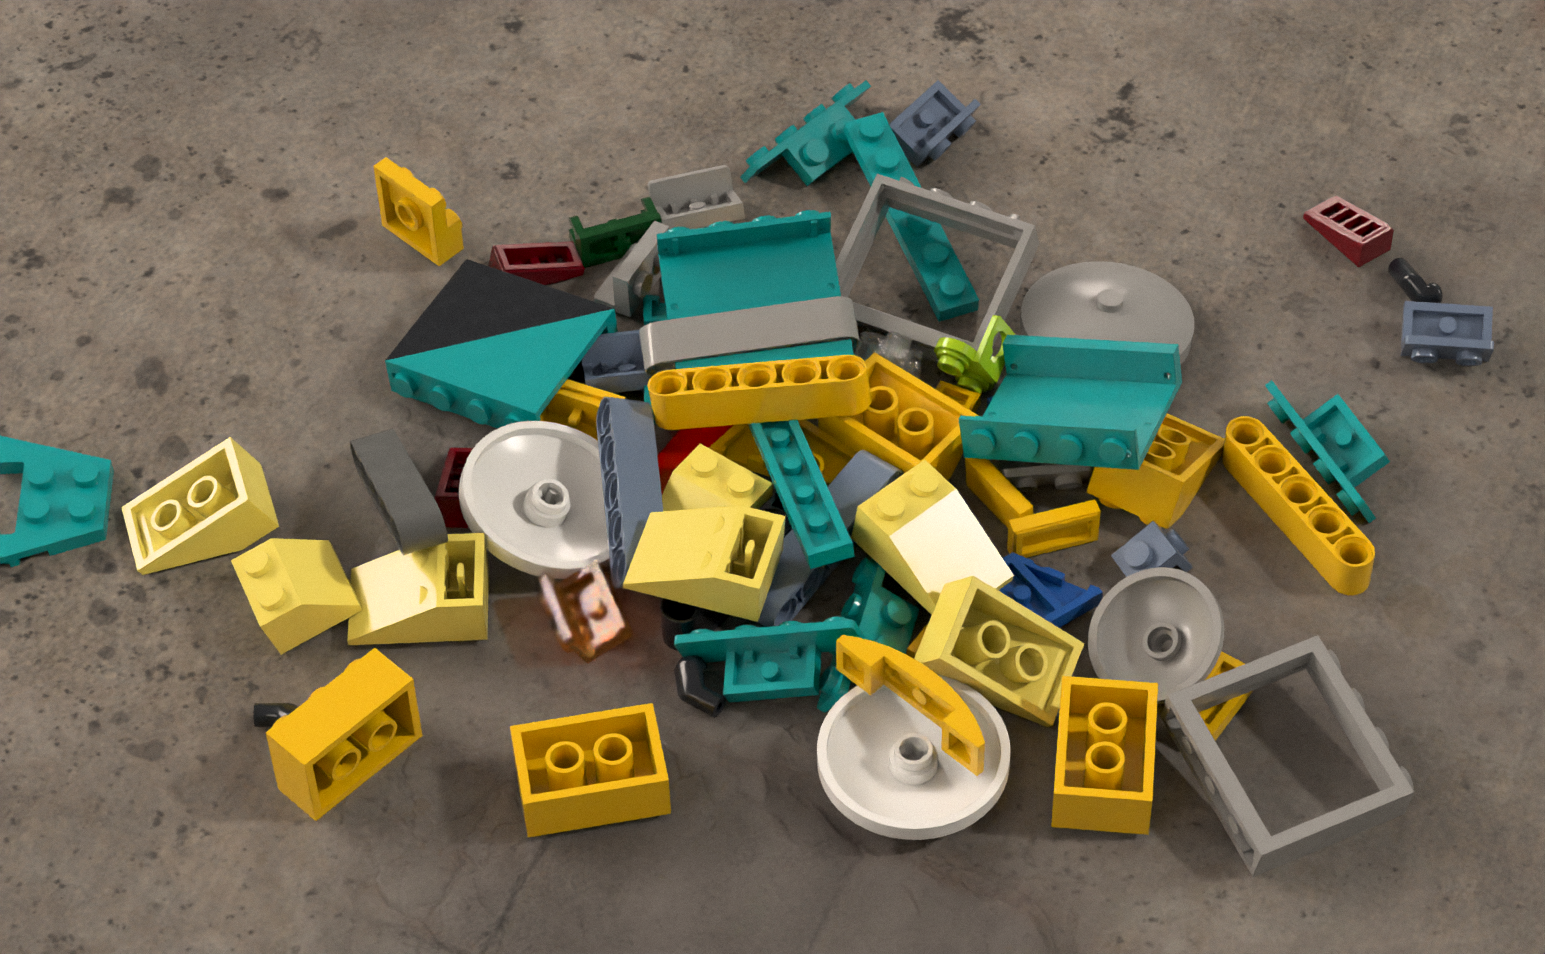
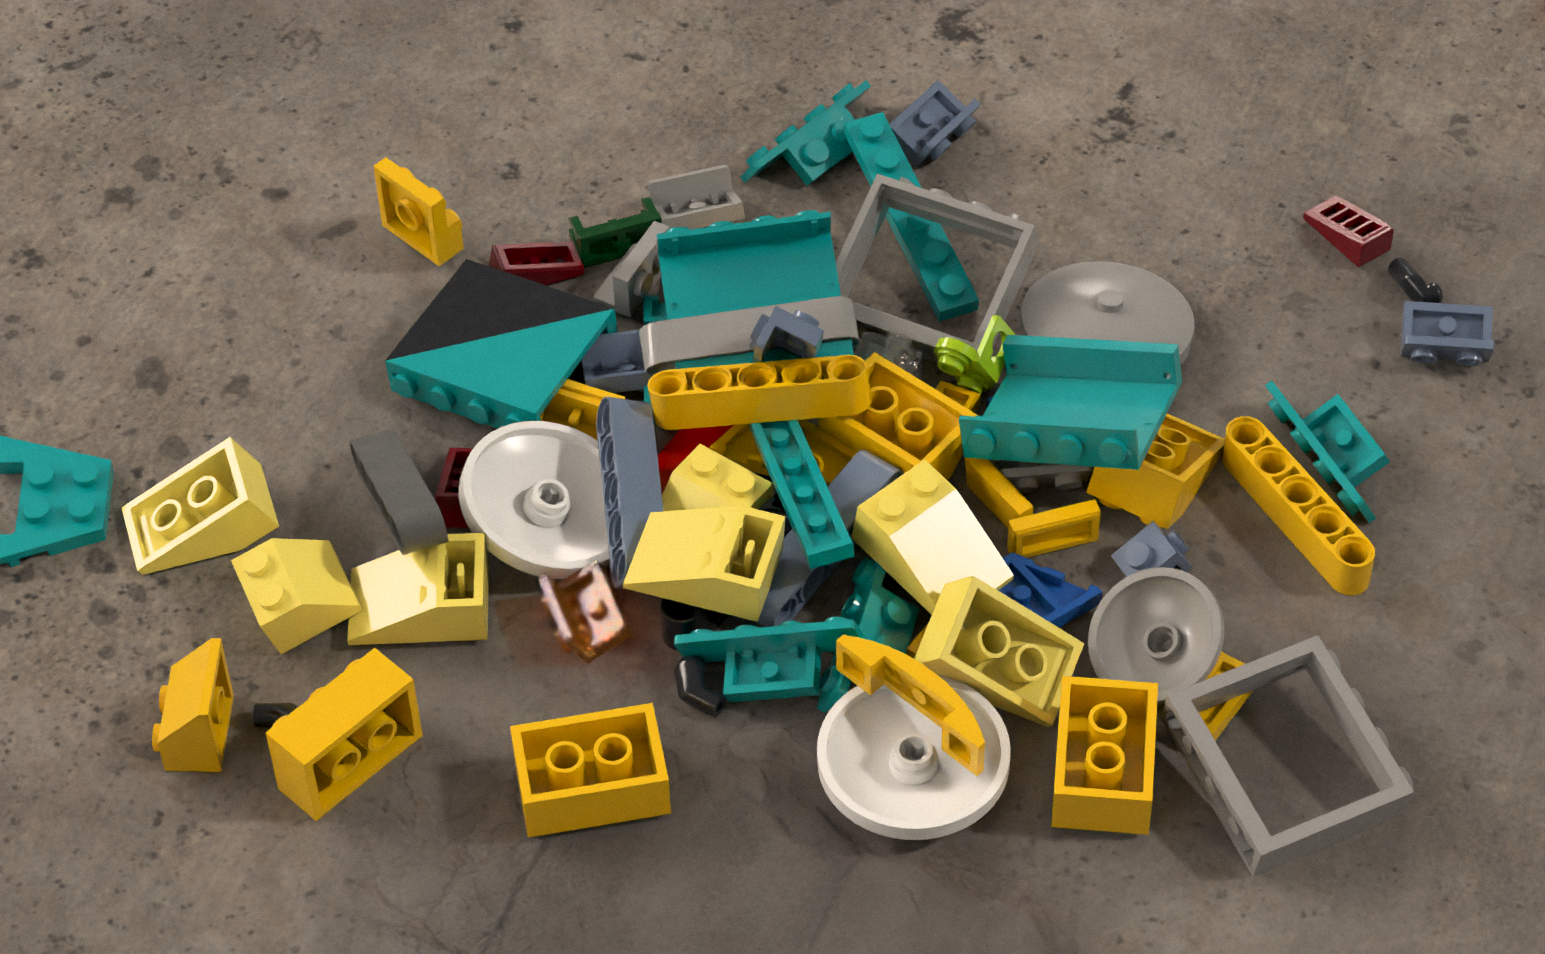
none -> yellow slope [152,638,234,772]
none -> sand blue bracket [749,306,824,363]

